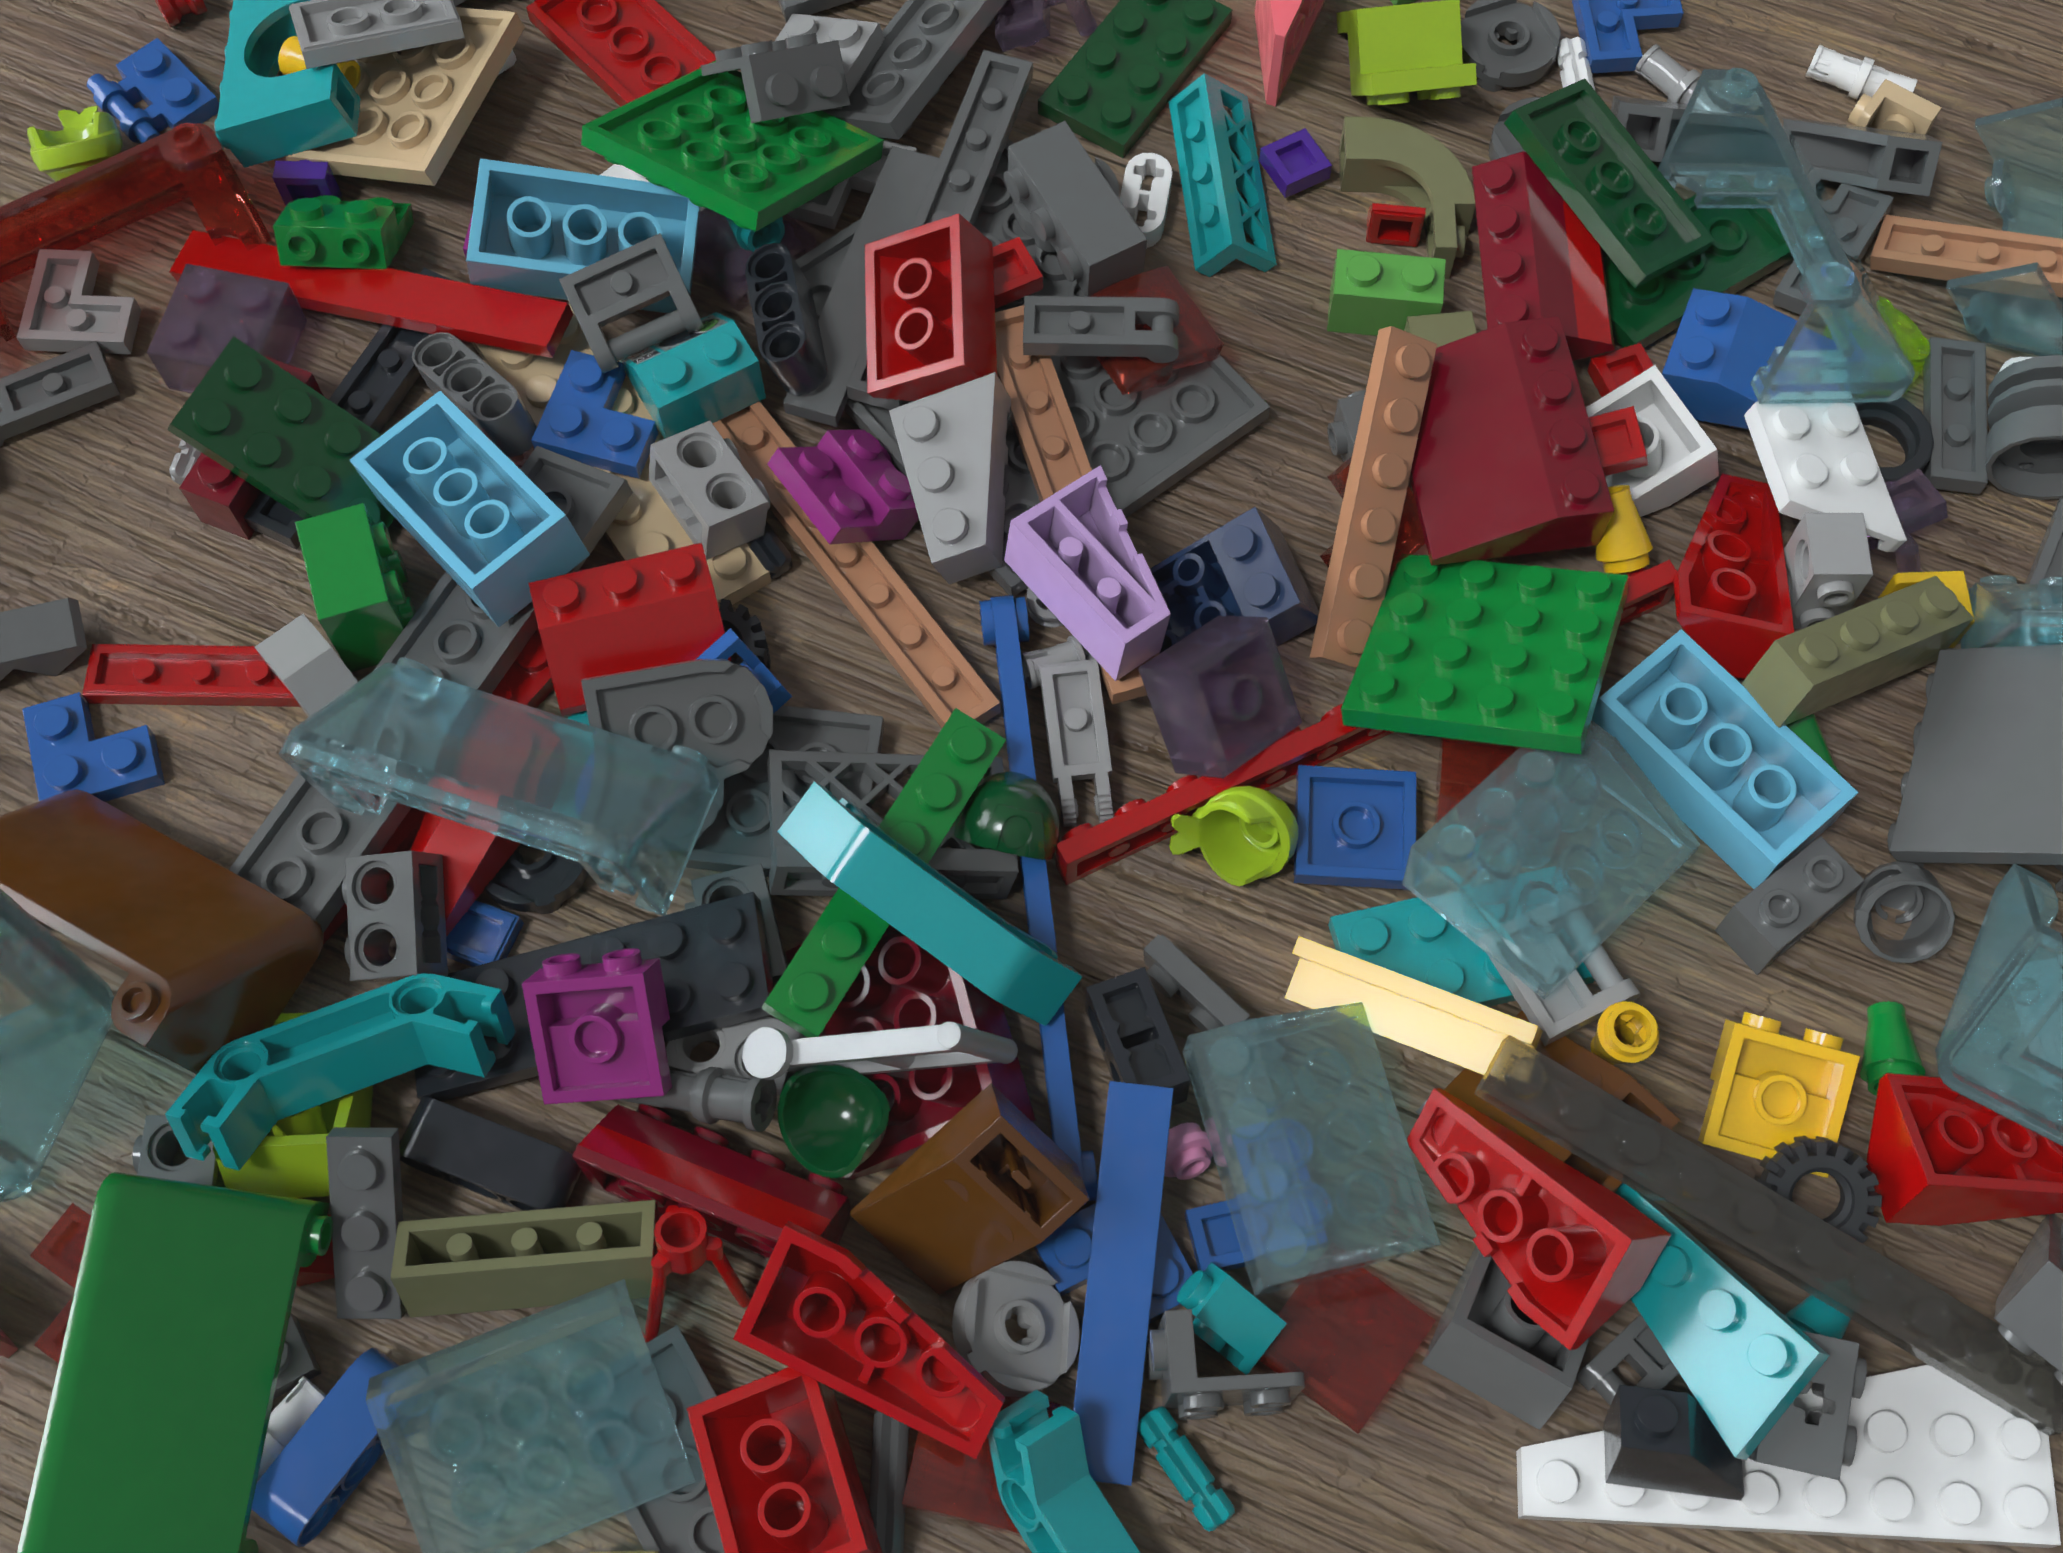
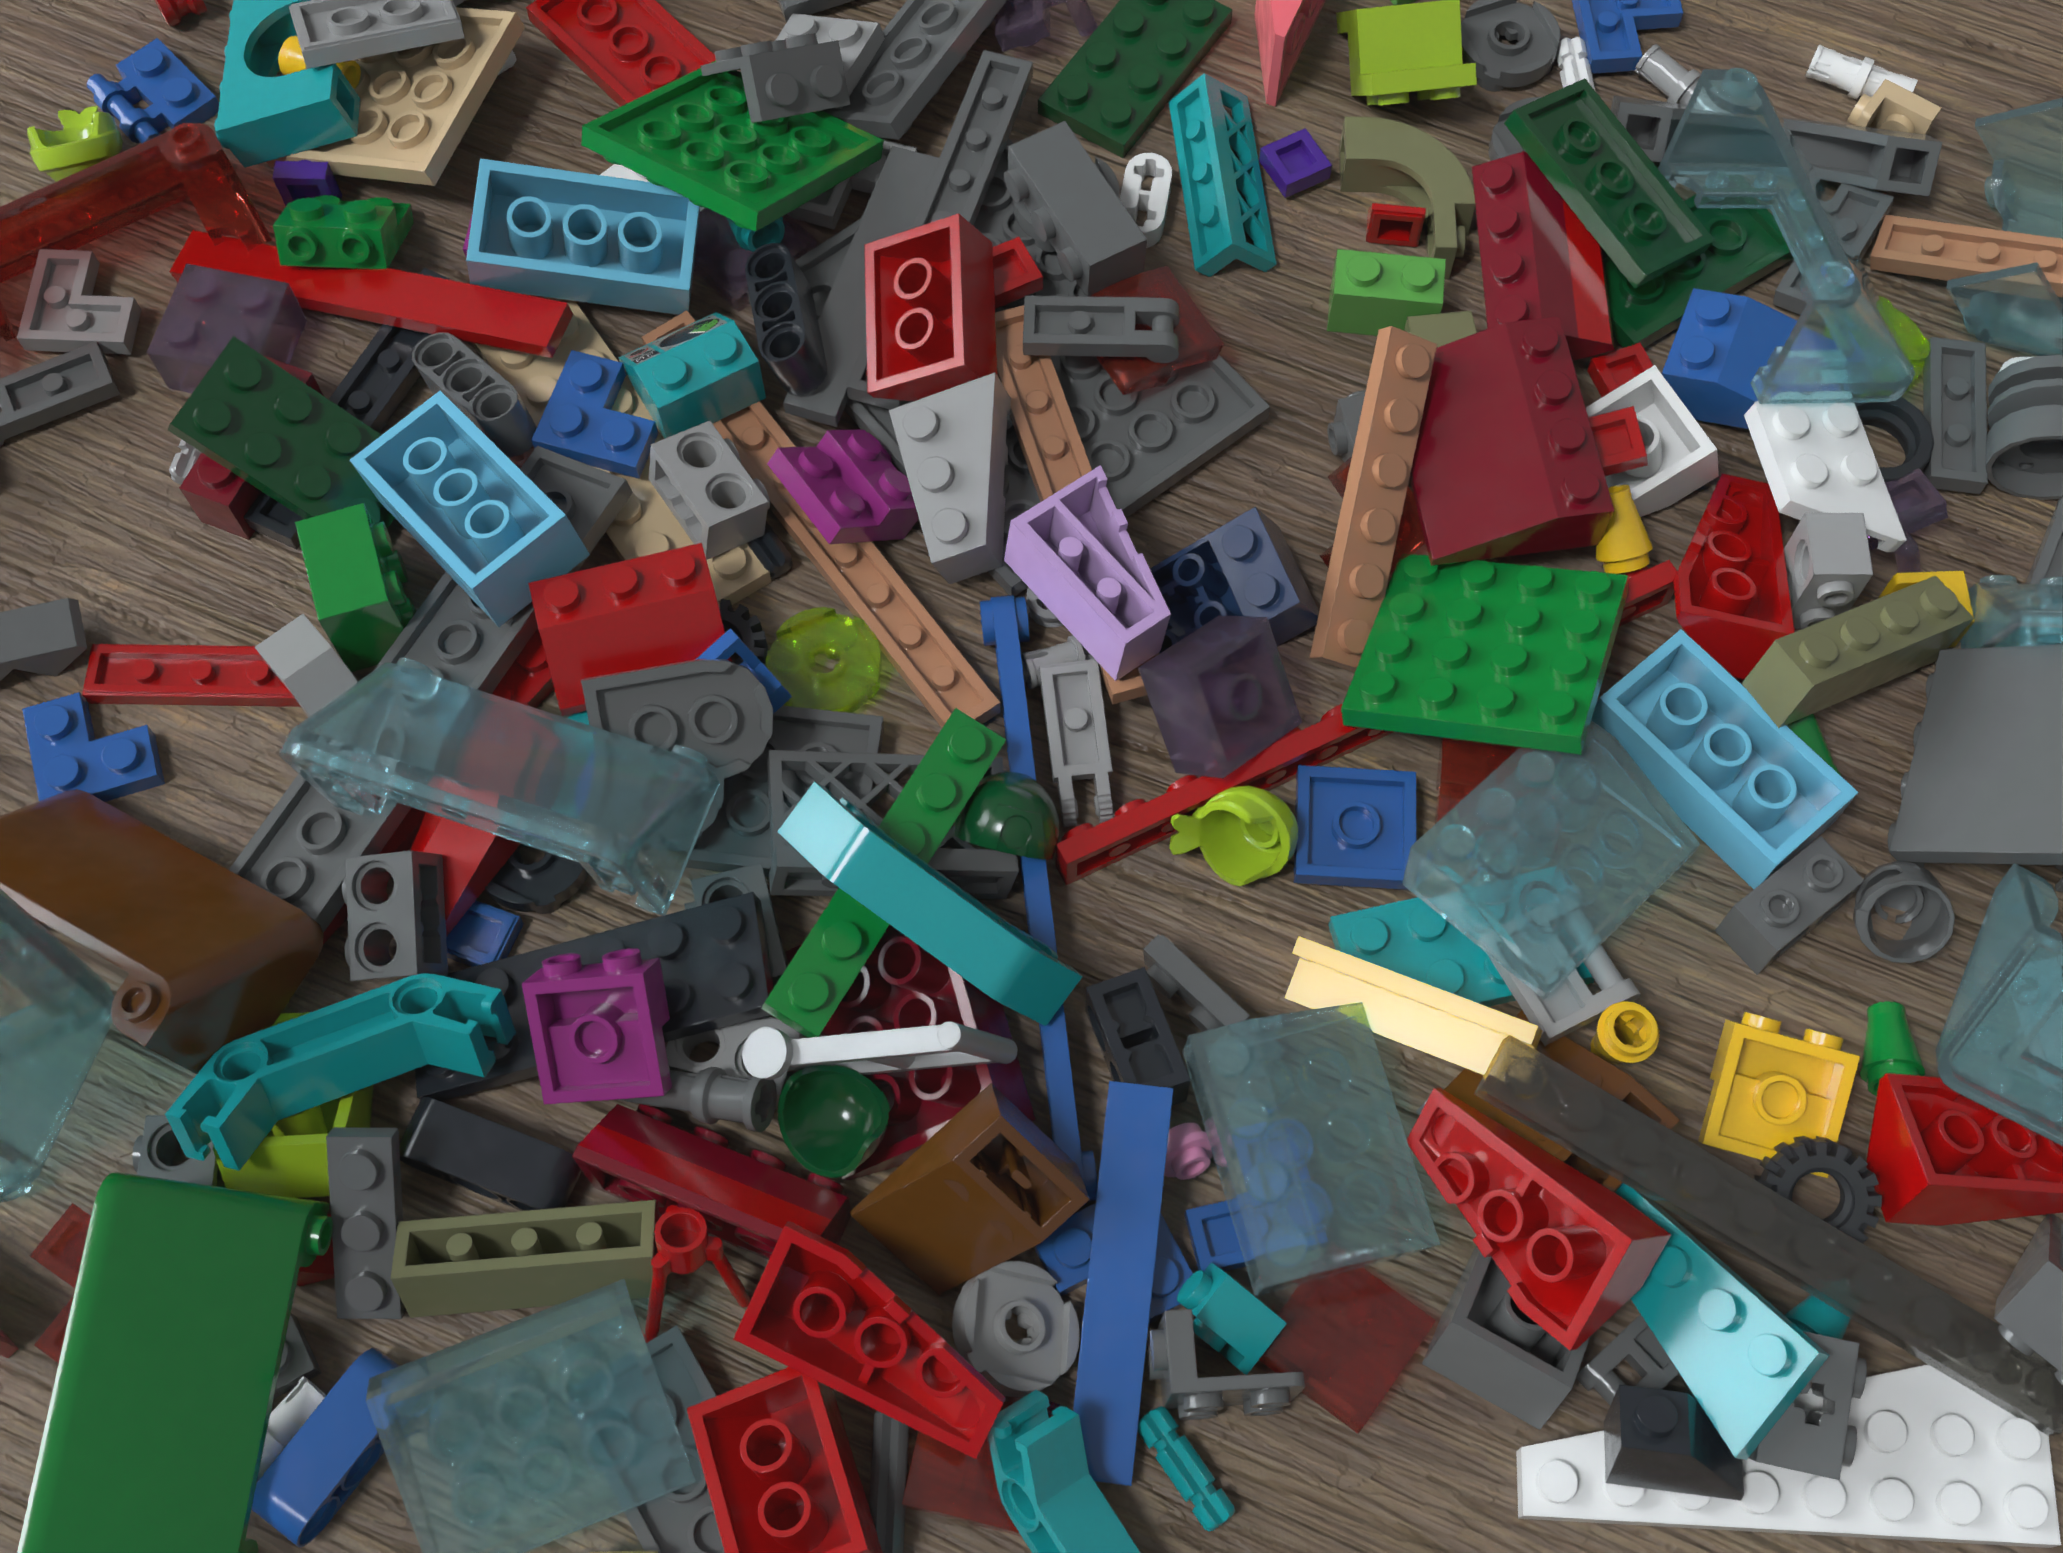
dark grey plate [559,233,705,373] -> none
none -> clear neon green plate [766,607,882,713]

